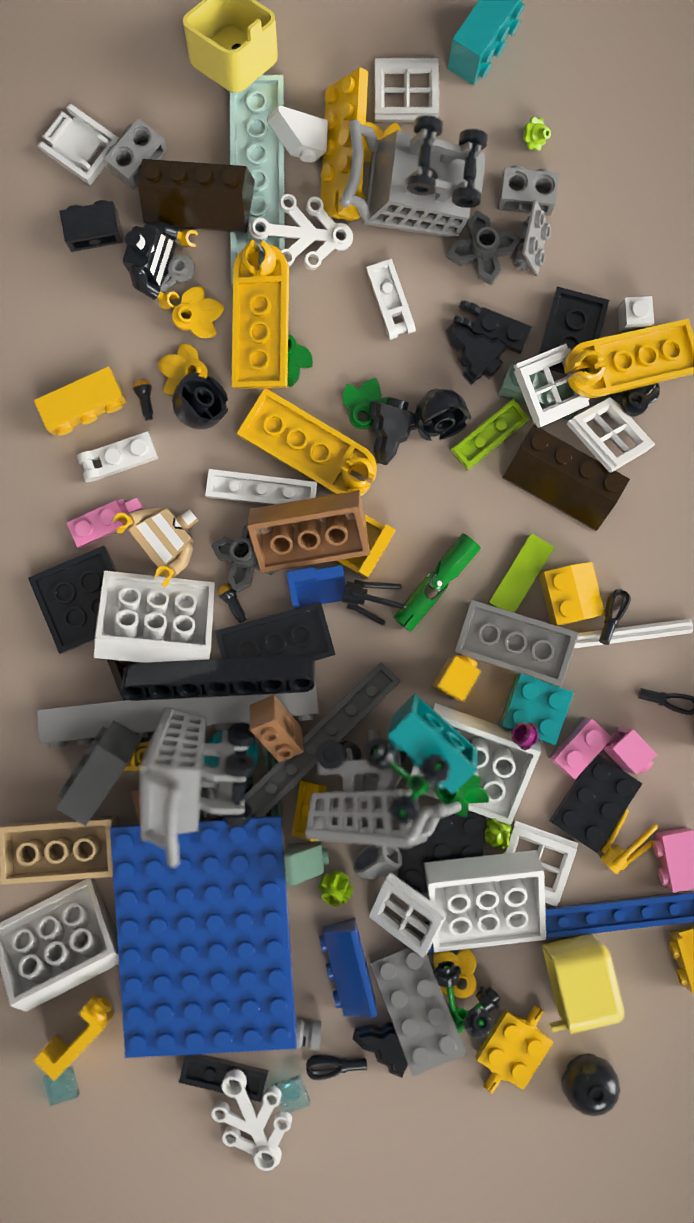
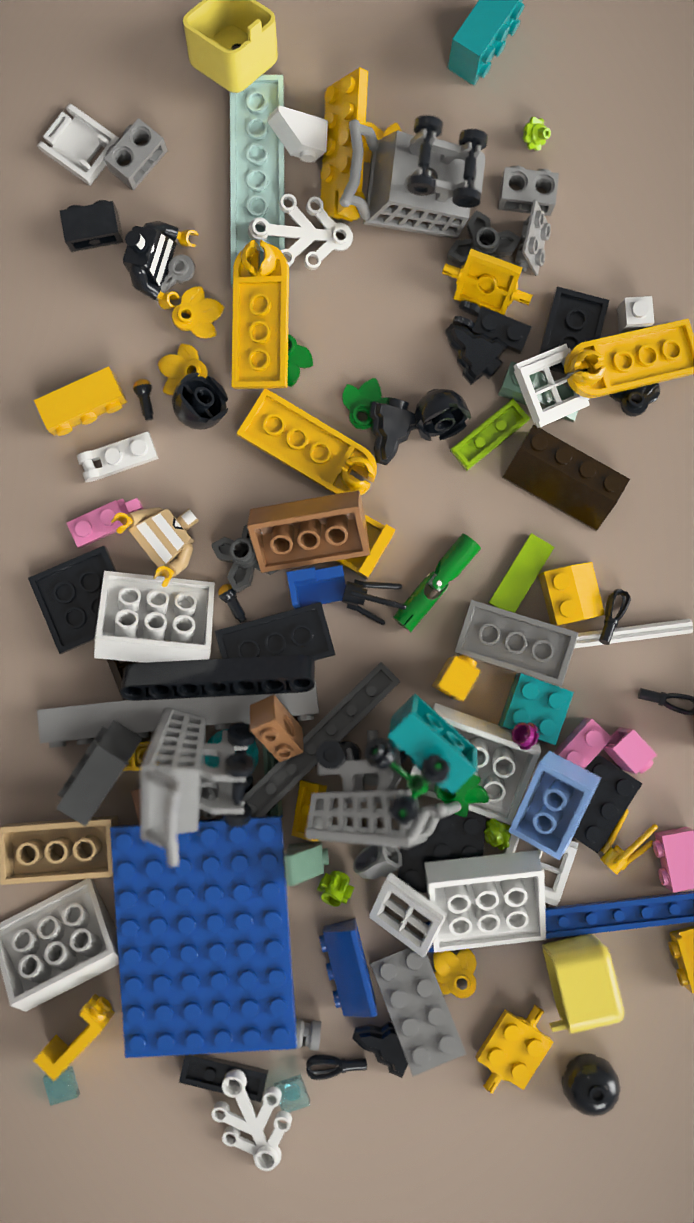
dark brown slope [138,159,255,233] -> none
white plate [205,469,317,505] -> none
white plate [366,259,416,340] -> none
white piece [375,58,439,122] -> none
black plant [433,961,501,1039] -> none
white piece [567,397,655,472] -> none
none -> yellow plate [442,249,533,315]
none -> light blue brick [508,751,601,860]

